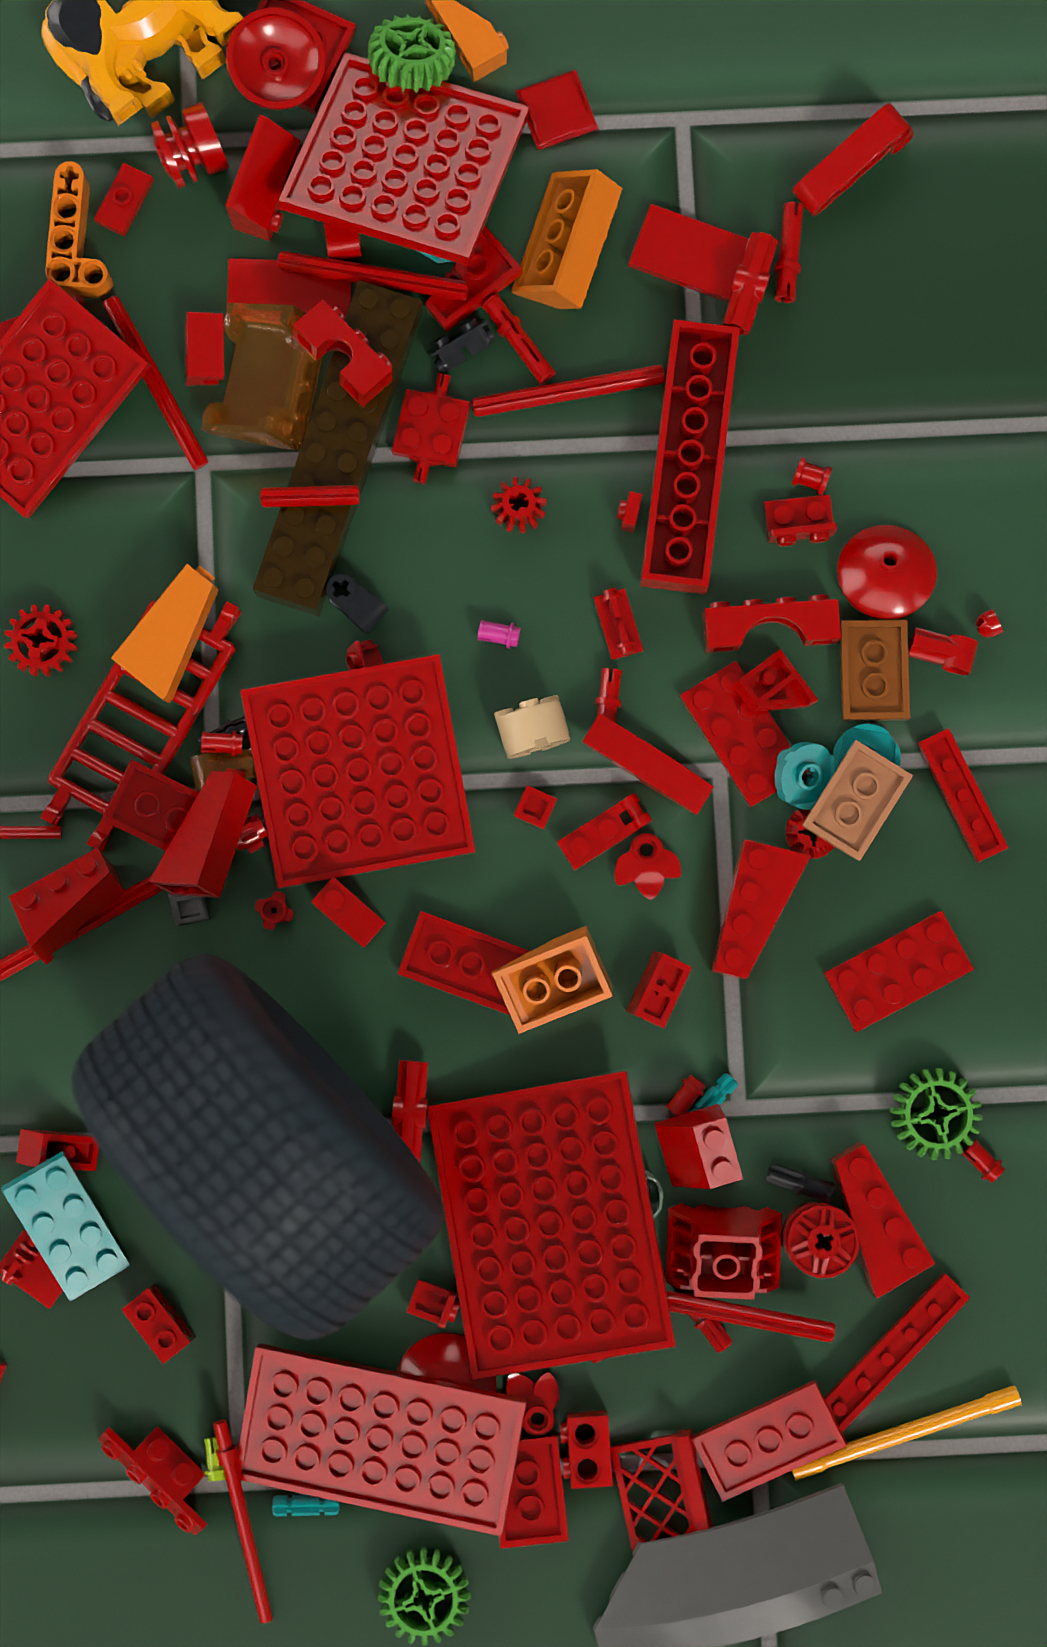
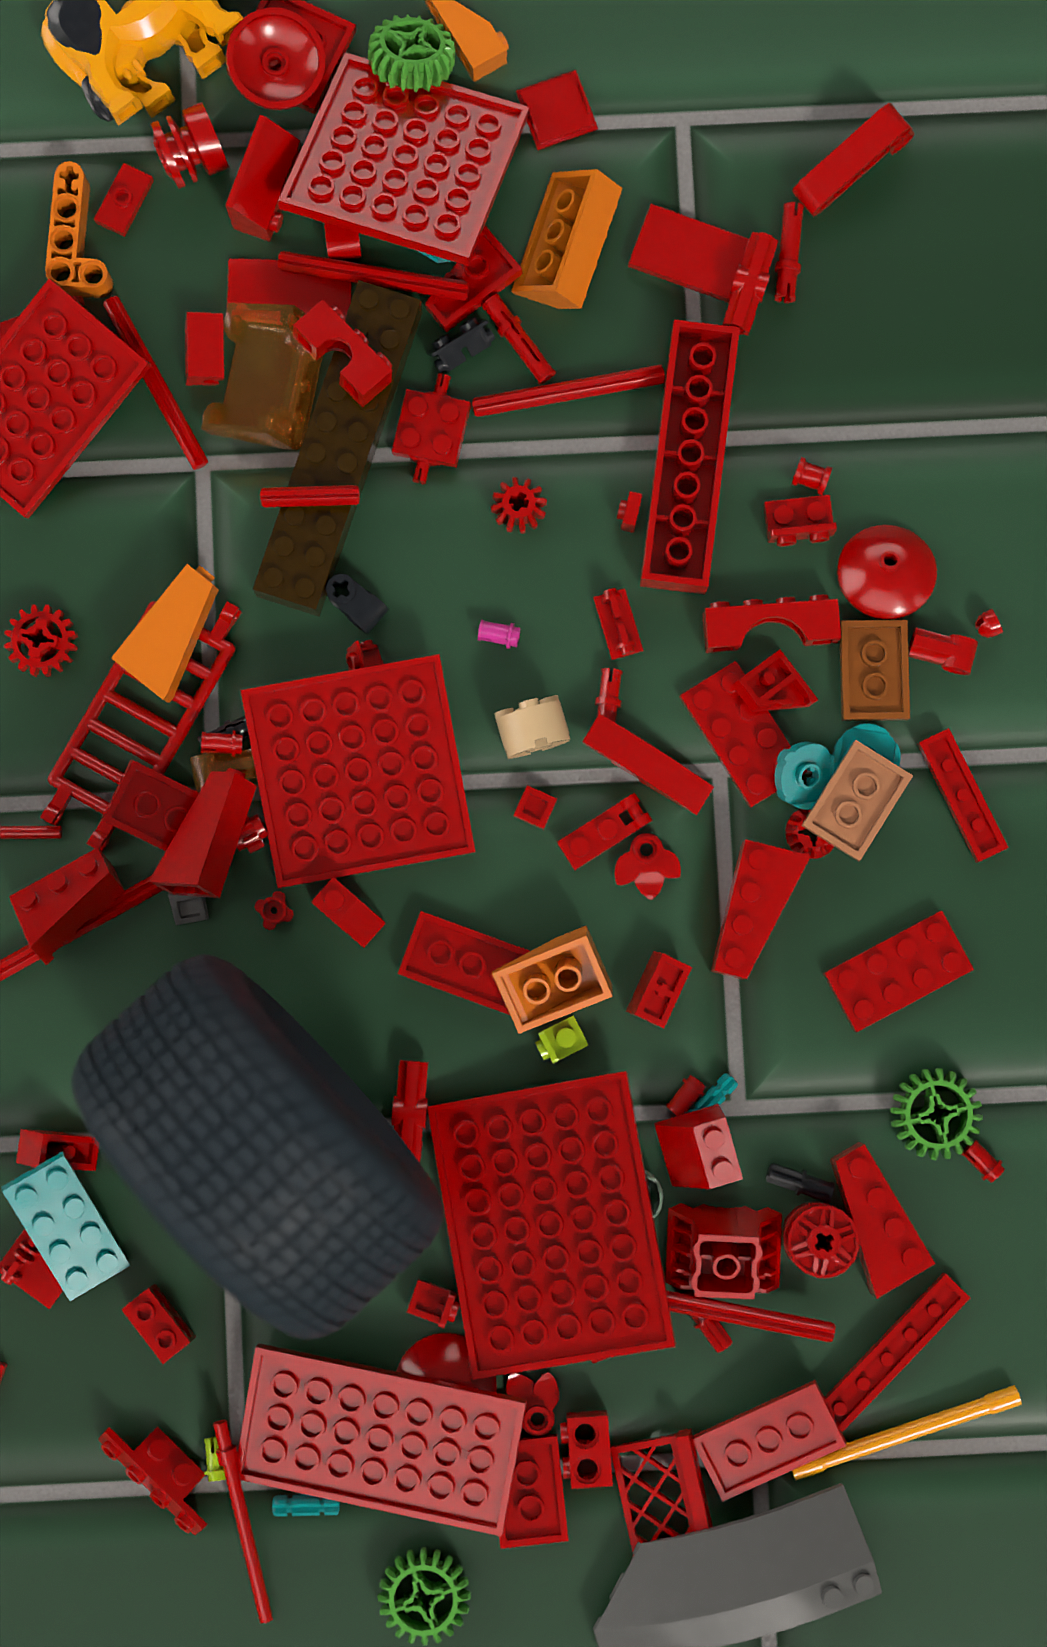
none -> lime bracket [535,1015,589,1064]

